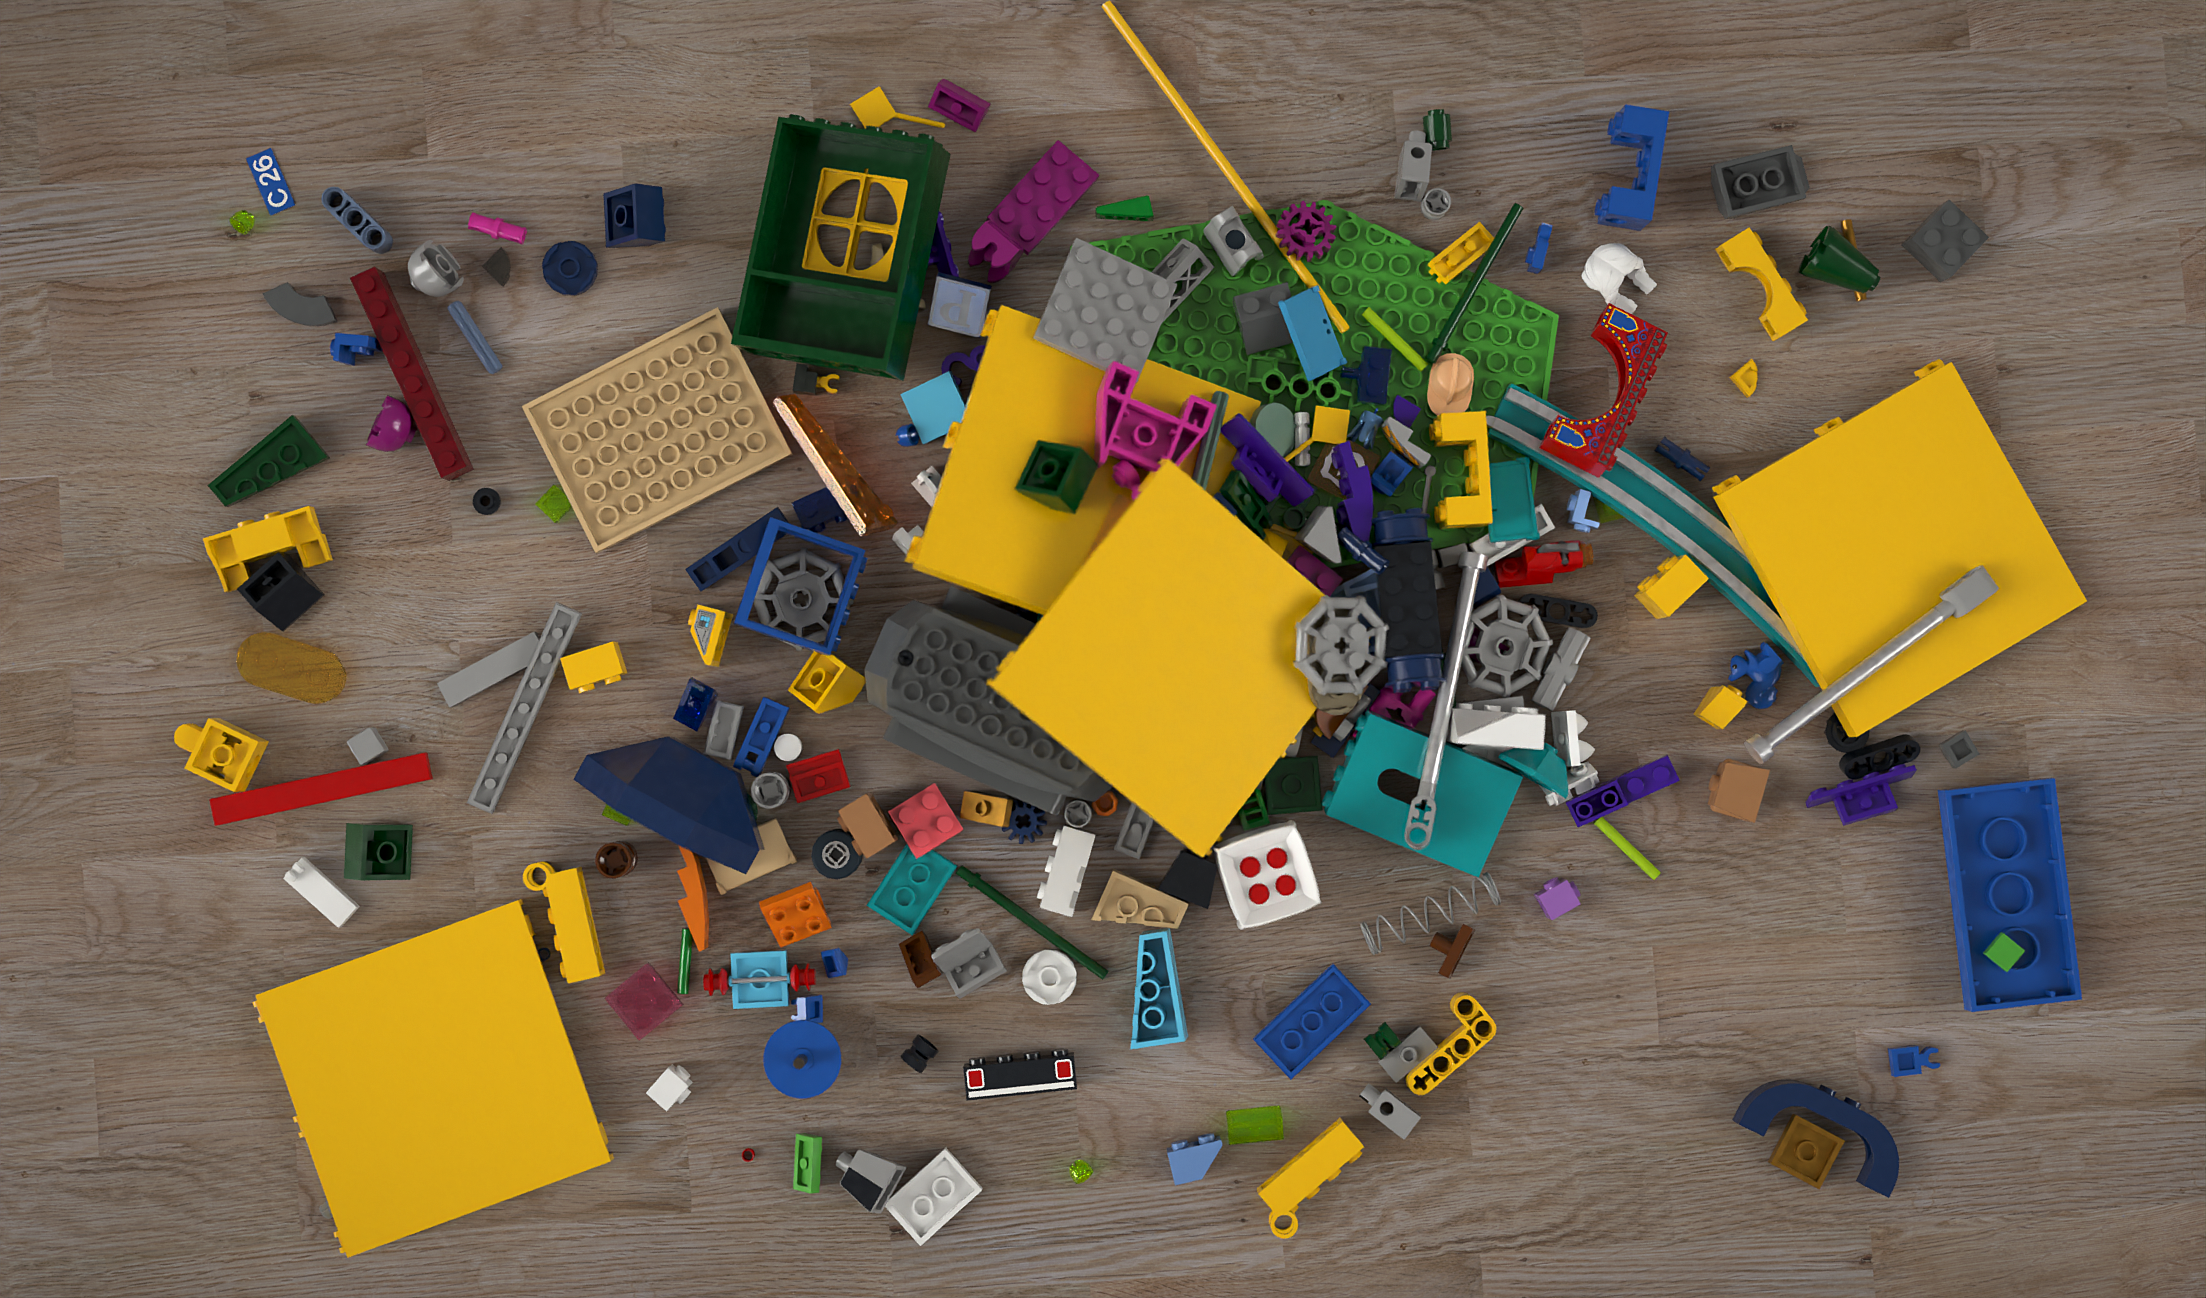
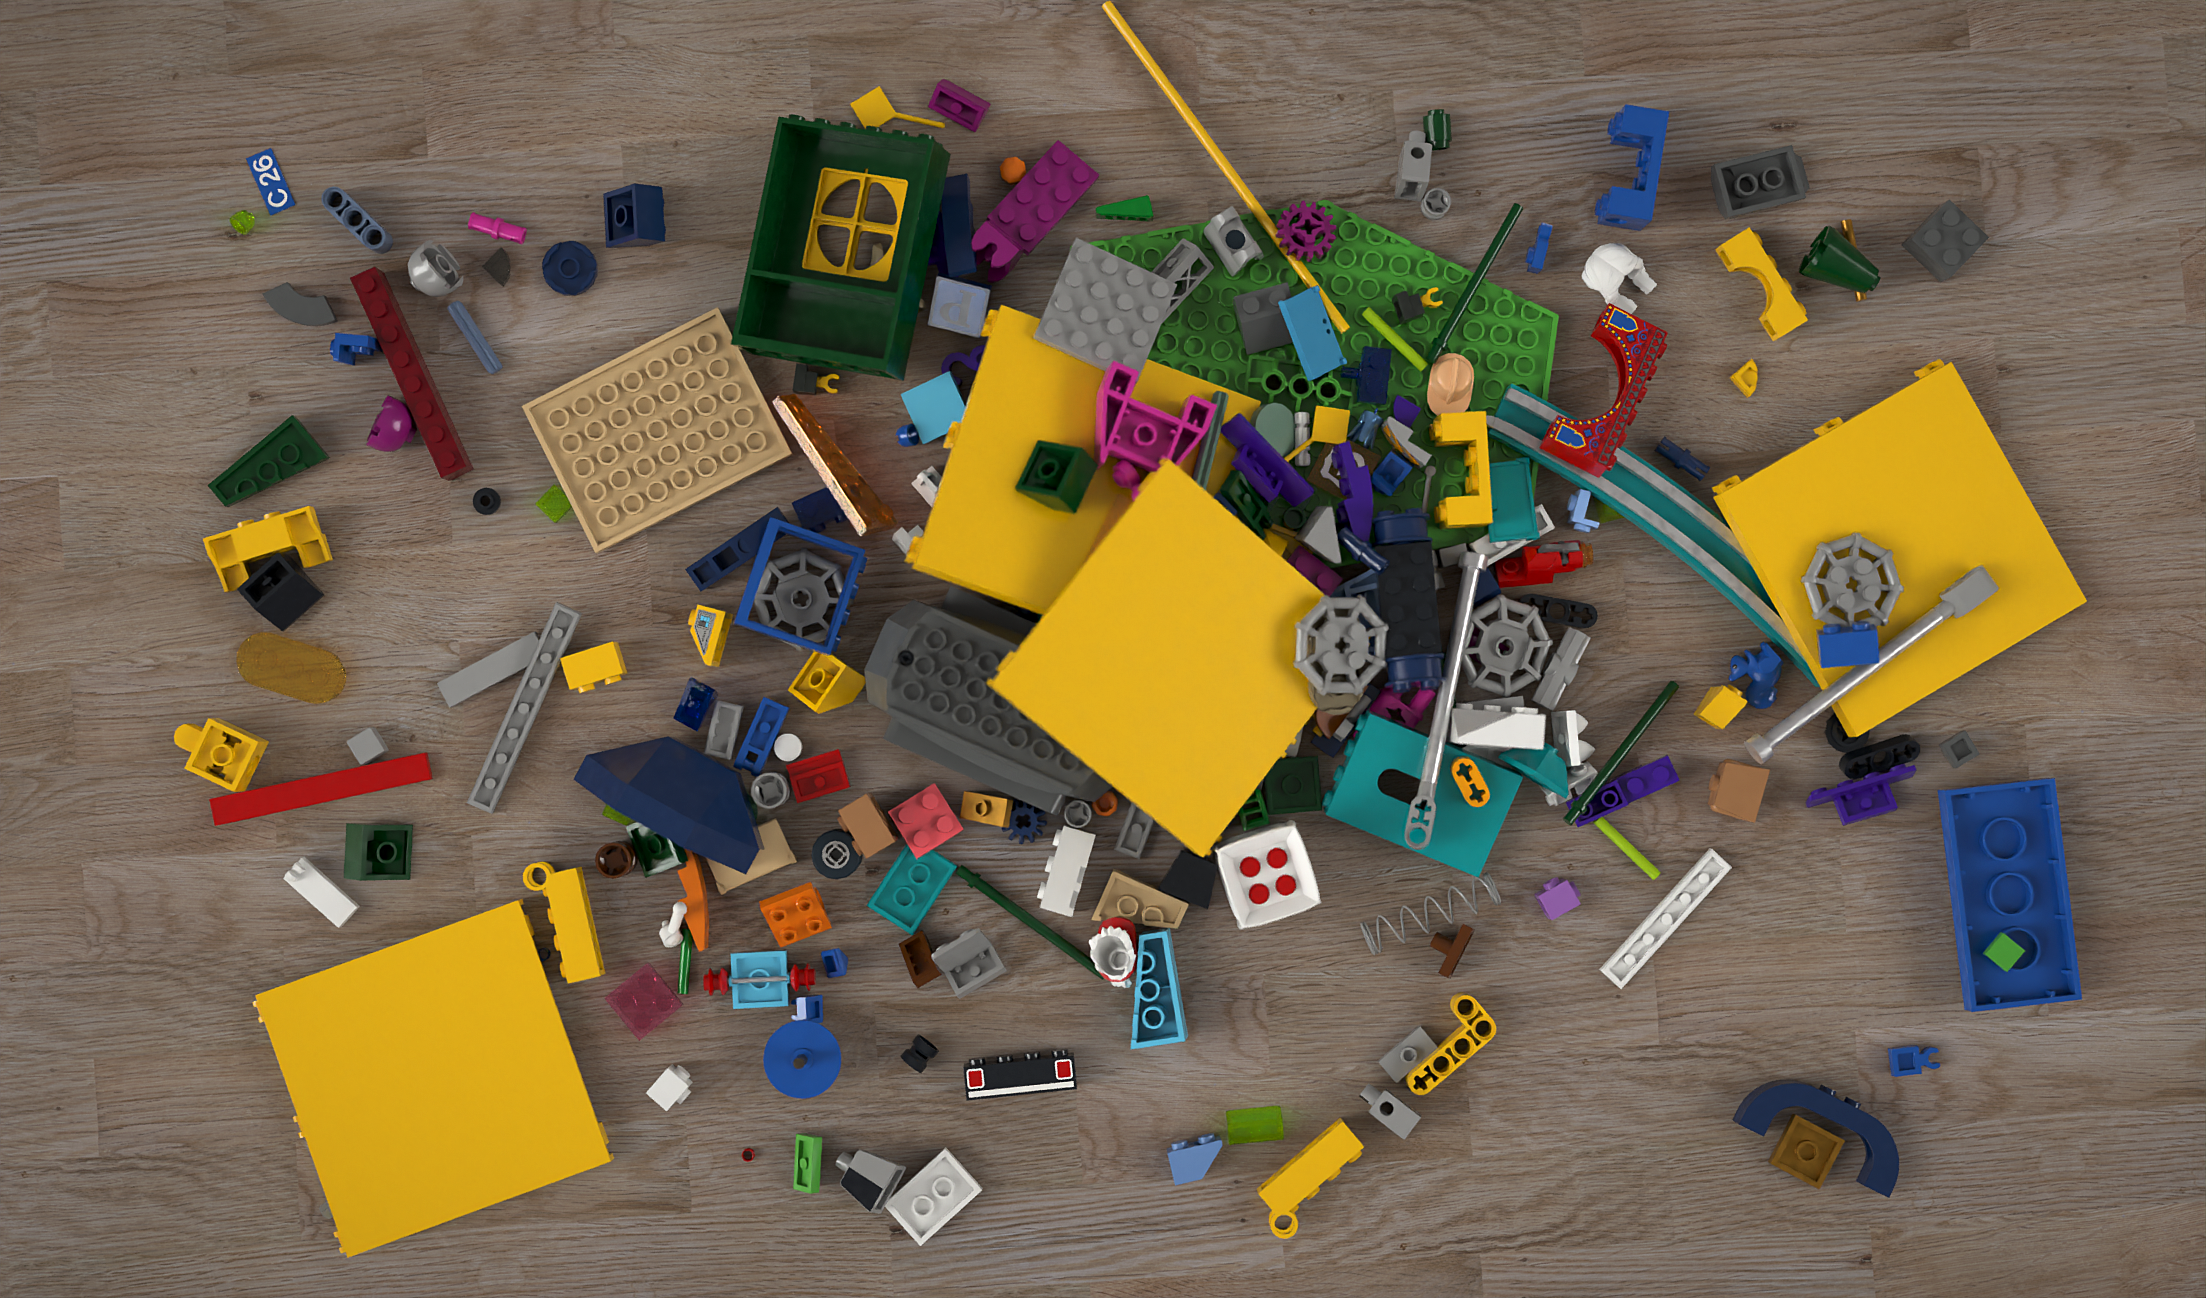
white tile [1022,949,1077,1005] -> none
clear neon green hinge [1069,1159,1093,1184] -> none
blue plate [1253,963,1371,1080] -> none
dark green wheel [1364,1022,1402,1060] -> none
yellow hinge [1428,221,1494,285] -> none
yellow brick [1634,554,1709,619] -> none
none -> dark green plate [626,822,688,878]
none -> white piece [659,902,687,947]
none -> dark blue slope [941,173,977,277]
none -> orange tile [1000,157,1026,185]
none -> white hair [1089,917,1138,988]
none -> pearl dark grey piece [1392,287,1443,325]
none -> light orange beam [1450,756,1490,807]
none -> dark green bar [1563,681,1679,826]
none -> white tile [1599,848,1732,989]
none -> light grey plate [1801,532,1904,627]
none -> blue brick [1816,621,1880,668]

